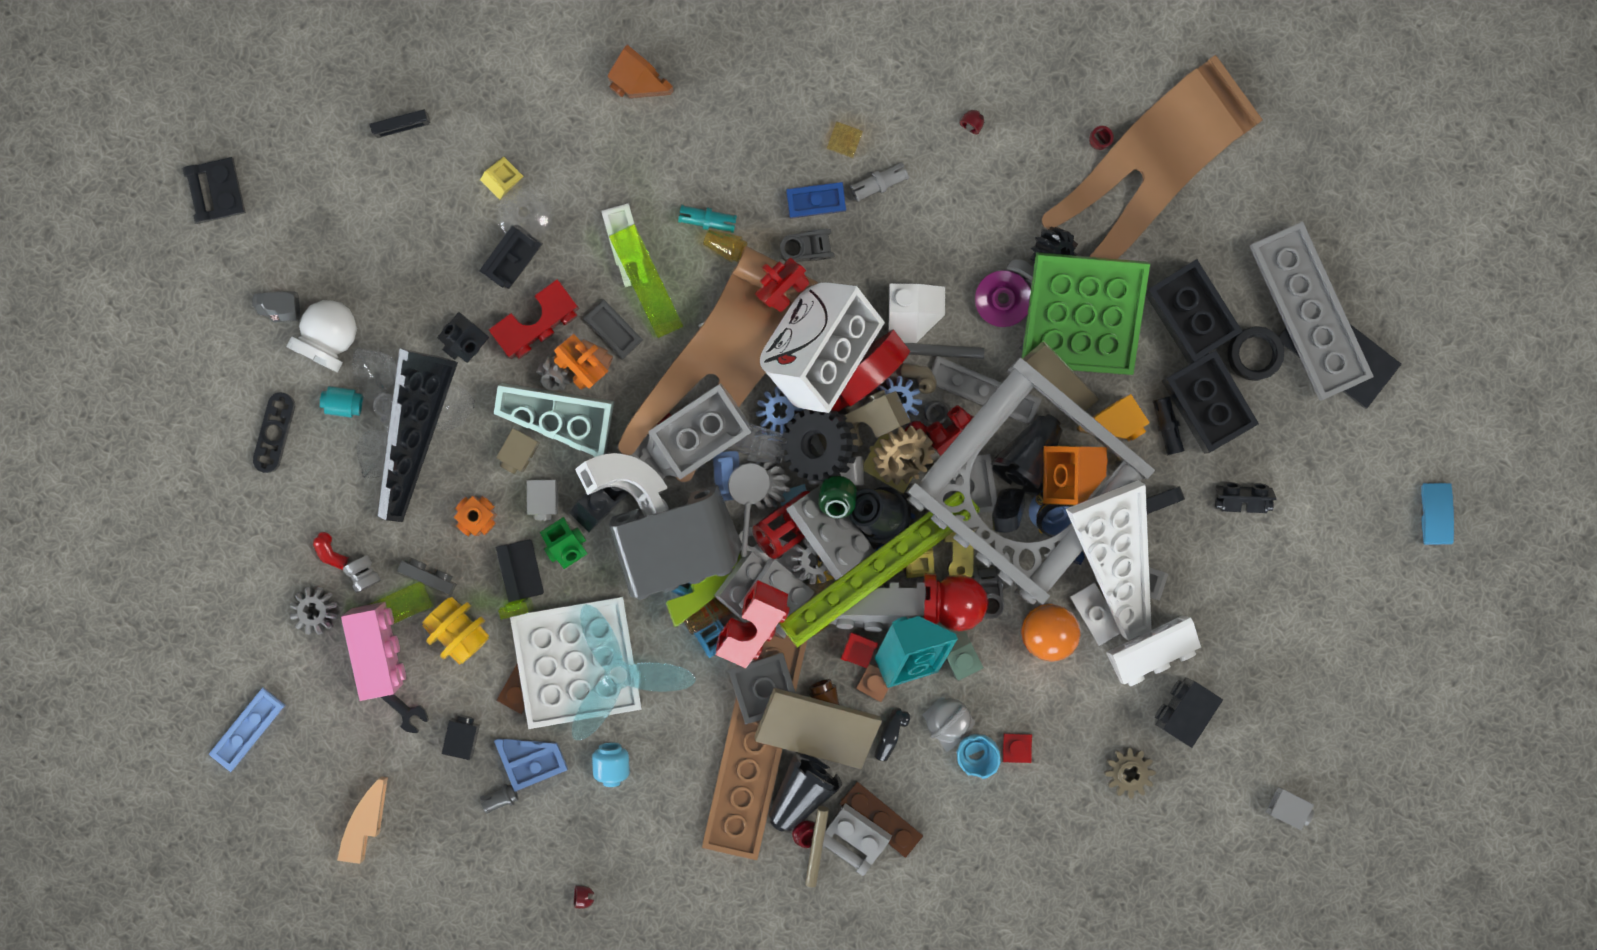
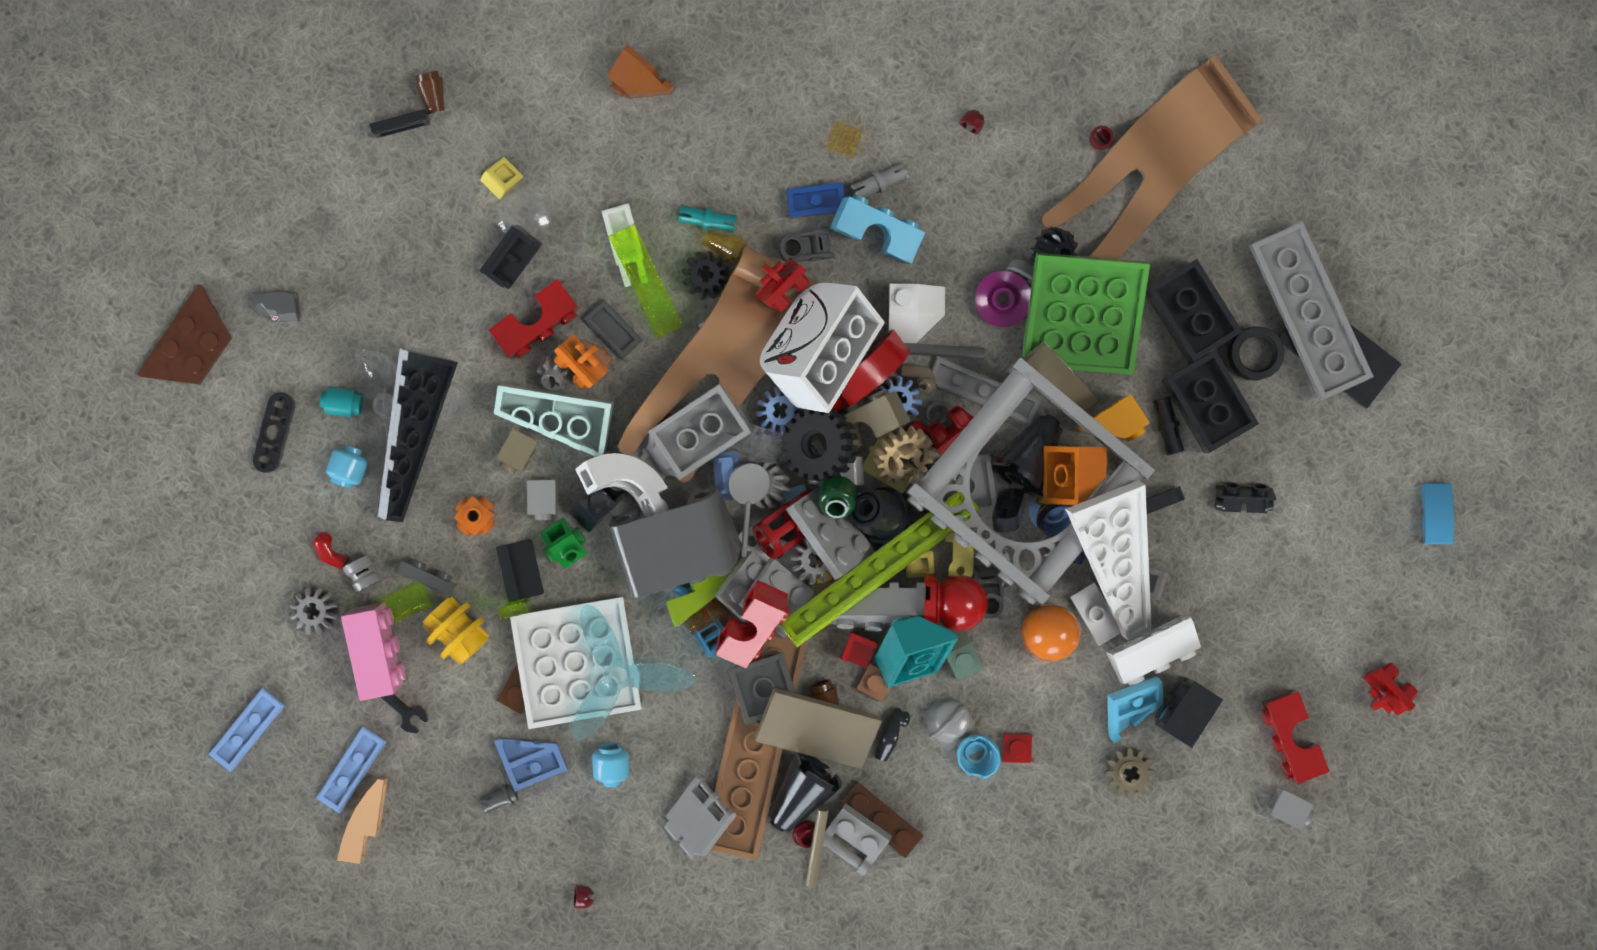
black plate [182,157,246,224] -> none
white tile [286,300,357,373] -> none
black brick [437,312,489,363] -> none
black brick [442,715,480,760] -> none
none -> copper wing [137,284,232,385]
none -> light blue tile [316,726,387,813]
none -> medium azure head [326,445,368,489]
none -> reddish brown cone [415,71,445,114]
none -> light grey plate [664,774,737,859]
none -> black gear [682,251,730,300]
none -> medium azure arch [829,194,925,264]
none -> medium azure wing [1108,676,1163,743]
none -> red arch [1260,690,1330,784]
none -> red hips [1363,662,1418,715]

